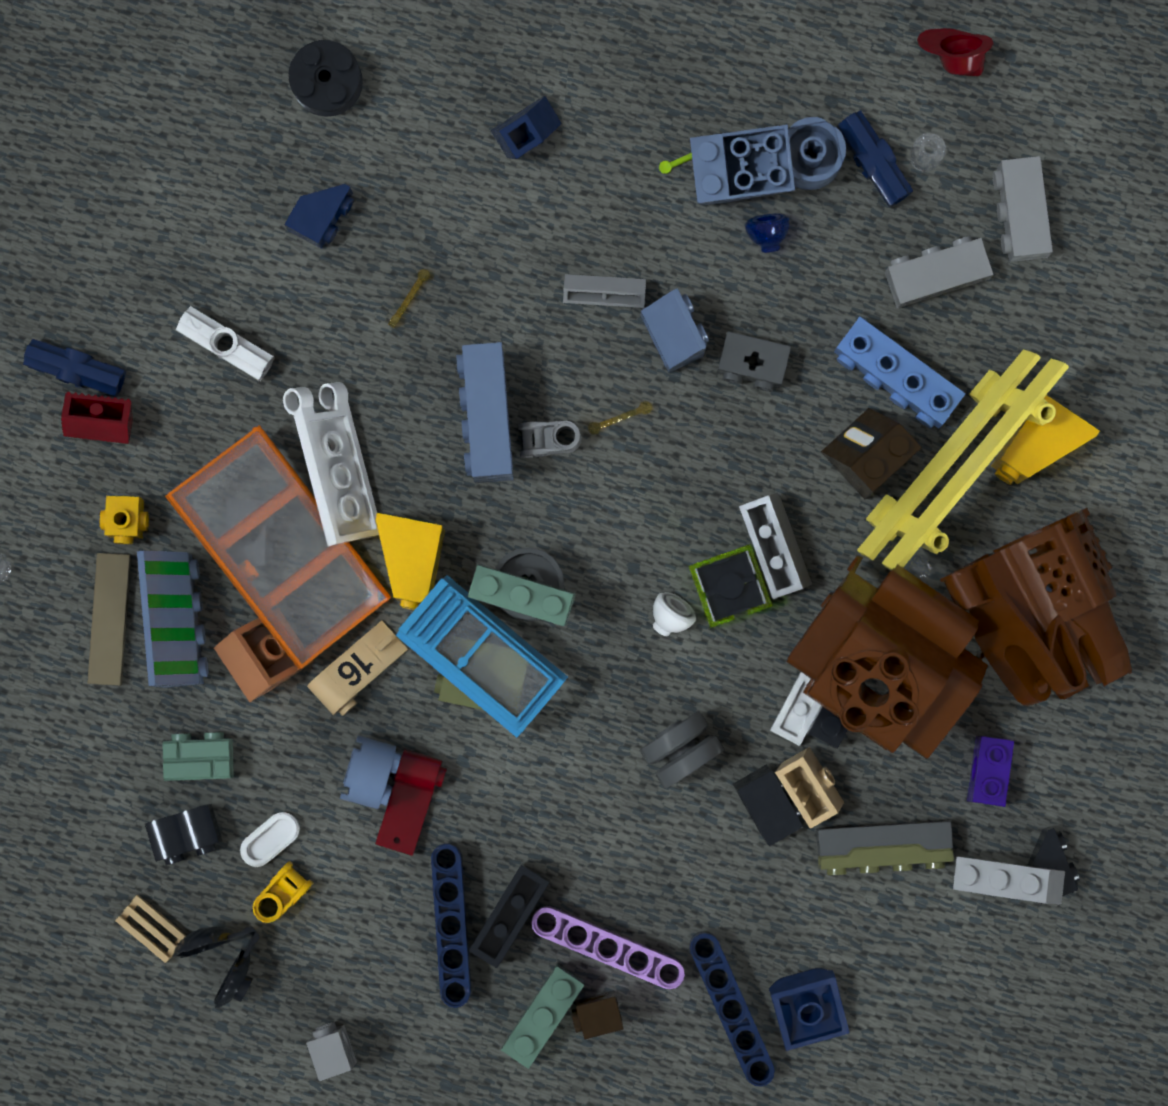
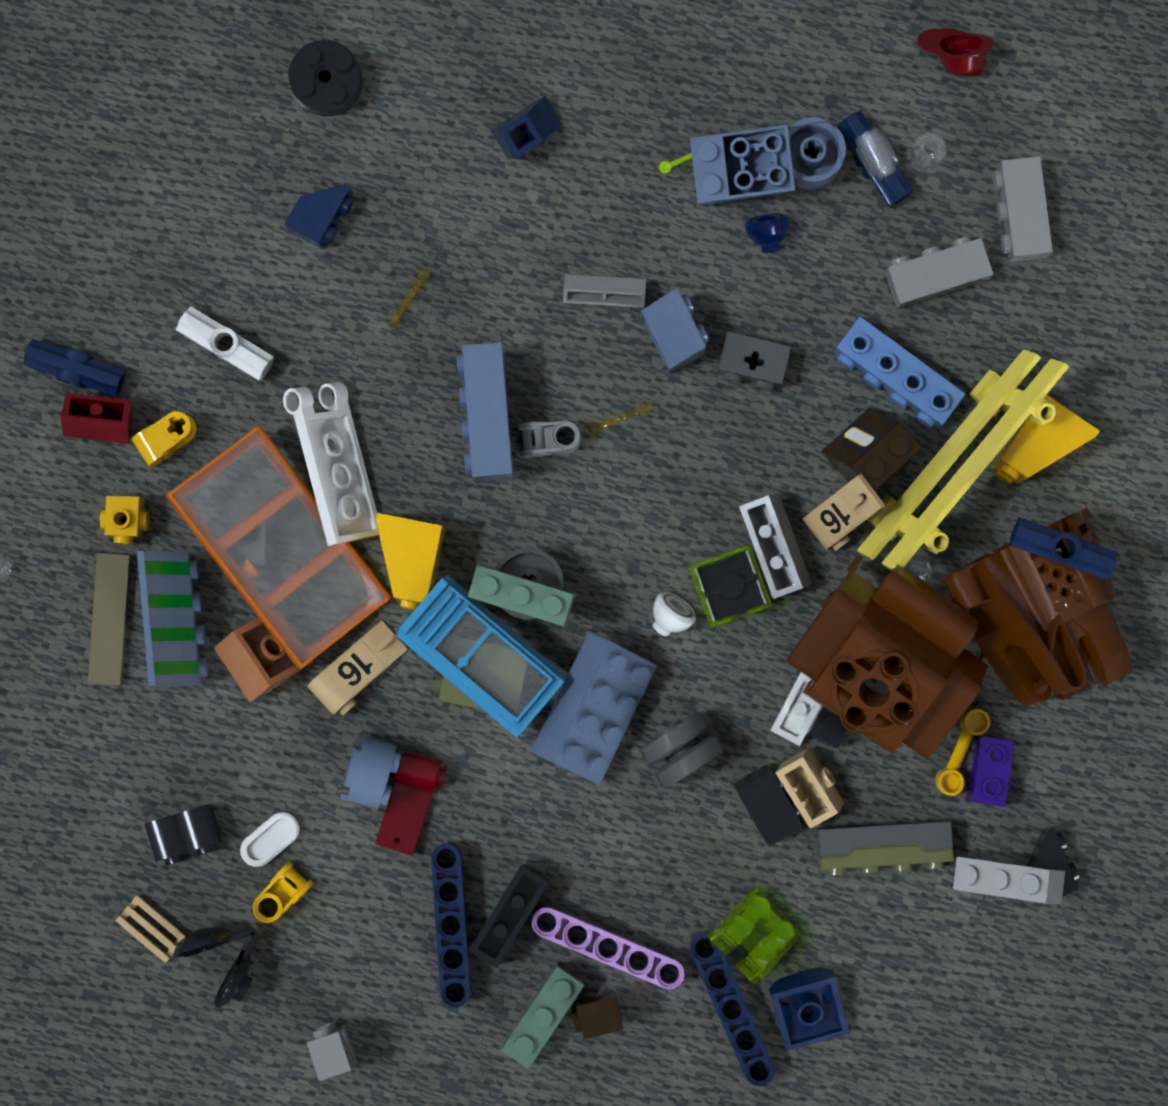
sand green brick [162,732,234,781] -> none
none -> yellow piece [131,411,197,467]
none -> sand blue brick [531,632,657,785]
none -> clear neon green piece [707,887,802,985]
none -> tan door [802,473,885,551]
none -> clear brick [855,128,899,180]
none -> yellow bar [935,709,990,796]
none -> dark blue piece [1009,517,1117,580]

